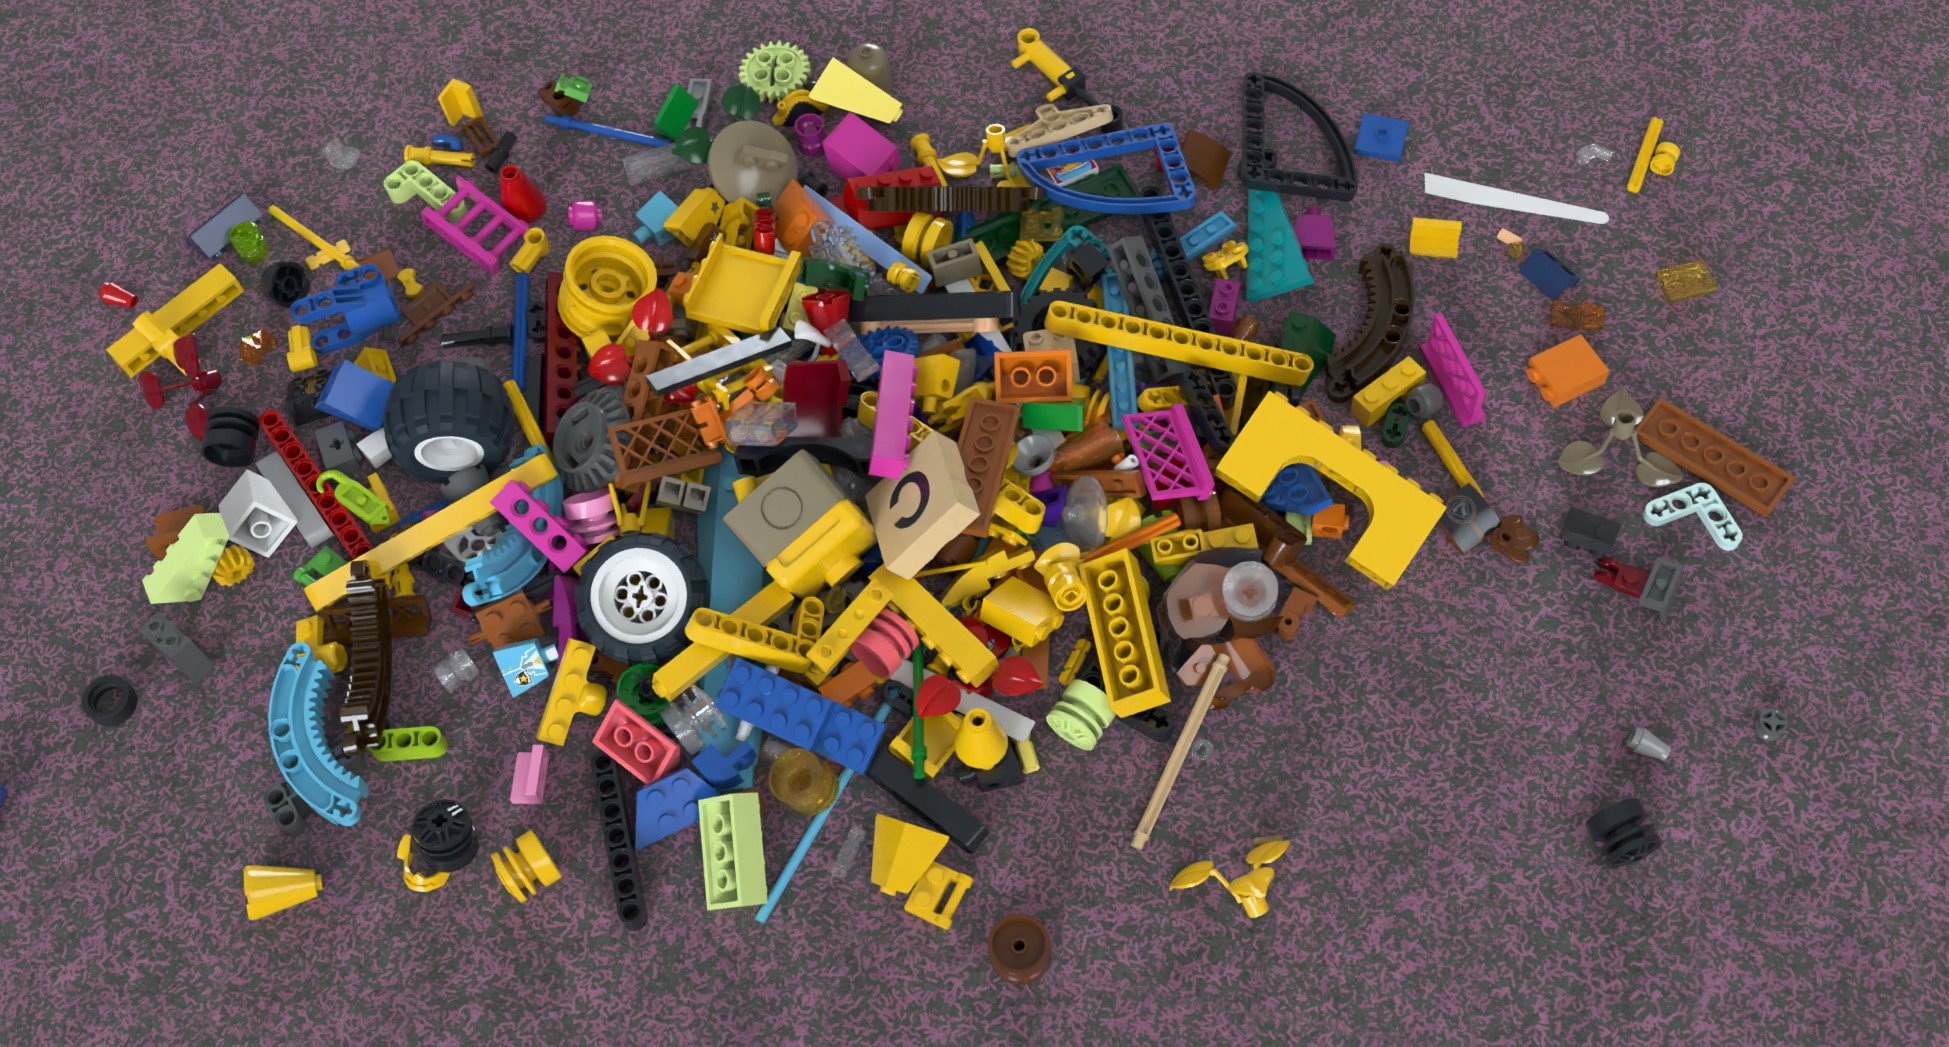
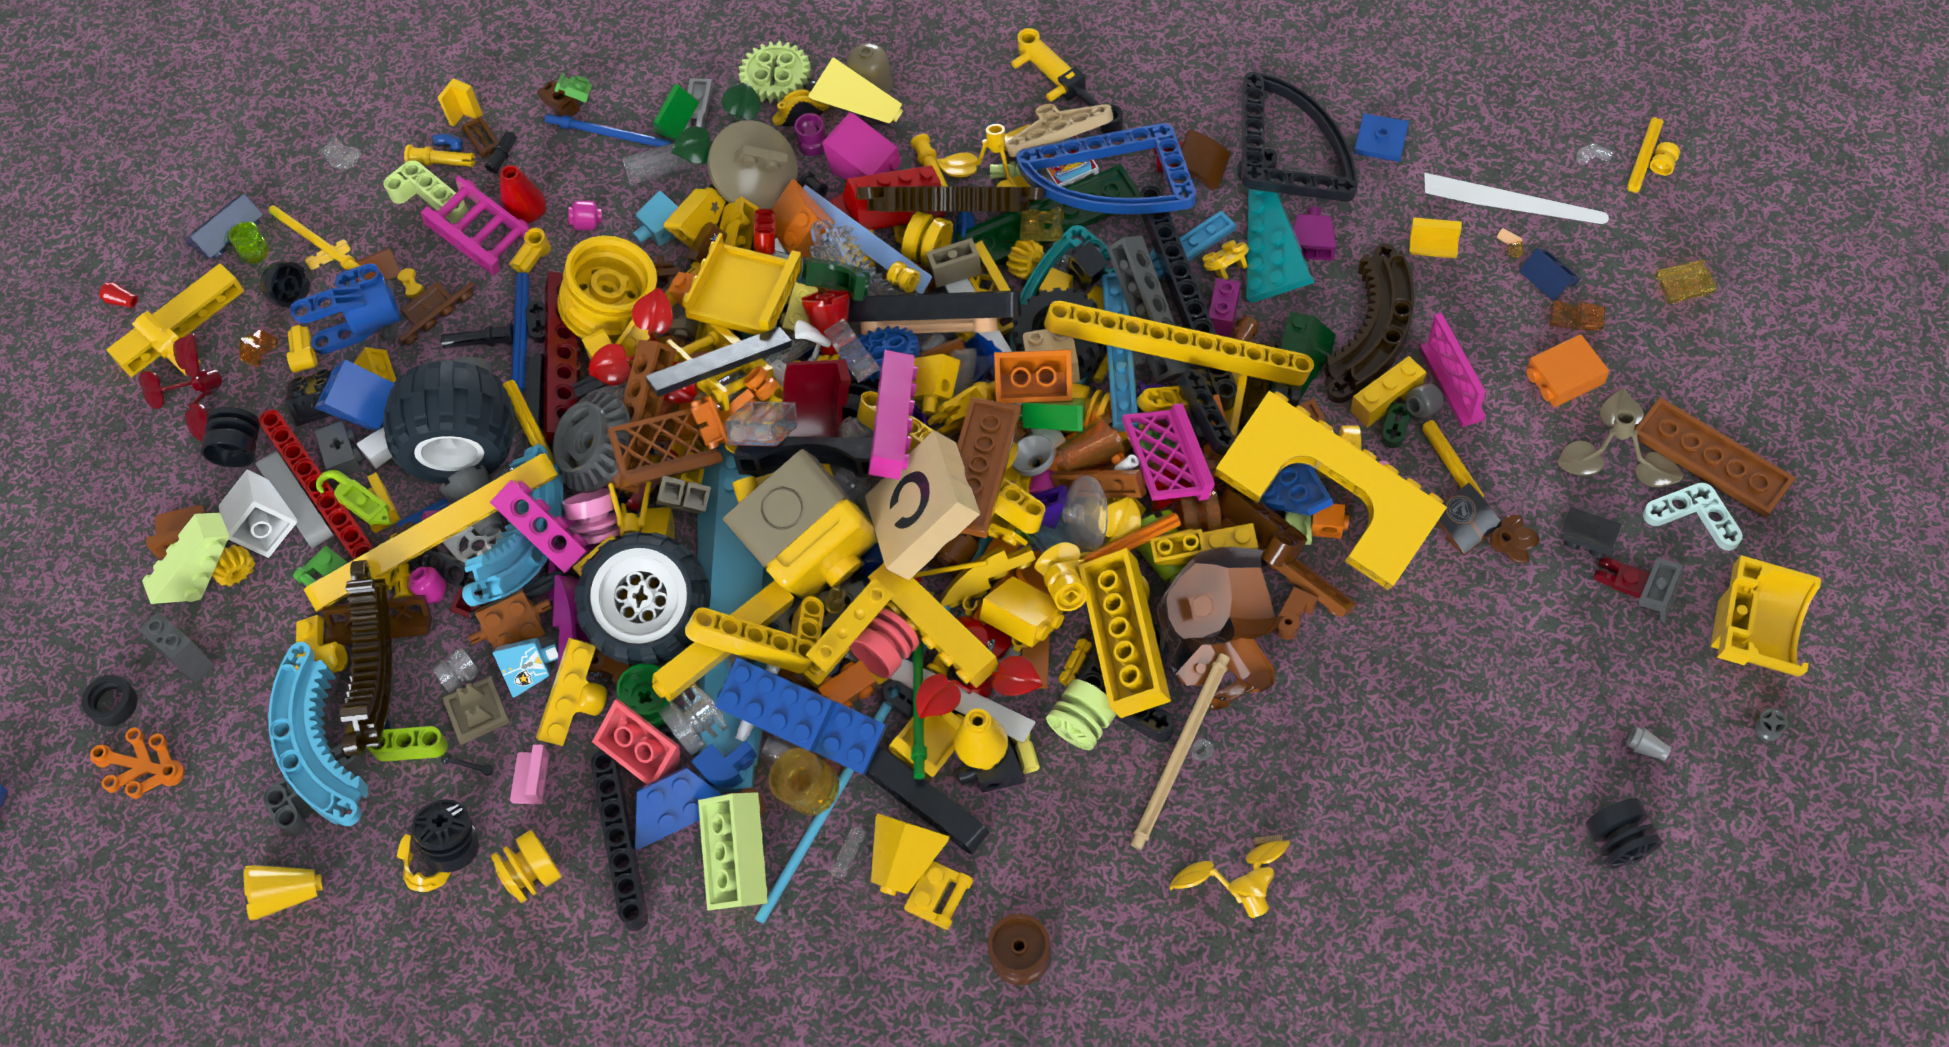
black plate [639,673,660,700] -> none
clear green hand [756,192,779,221] -> none
clear wheel [1222,561,1278,623] -> none
none -> orange plant [90,727,184,799]
none -> dark pink head [408,567,447,604]
none -> black hinge [441,754,493,776]
none -> dark tan plate [442,676,510,745]
none -> yellow piece [1710,555,1821,677]

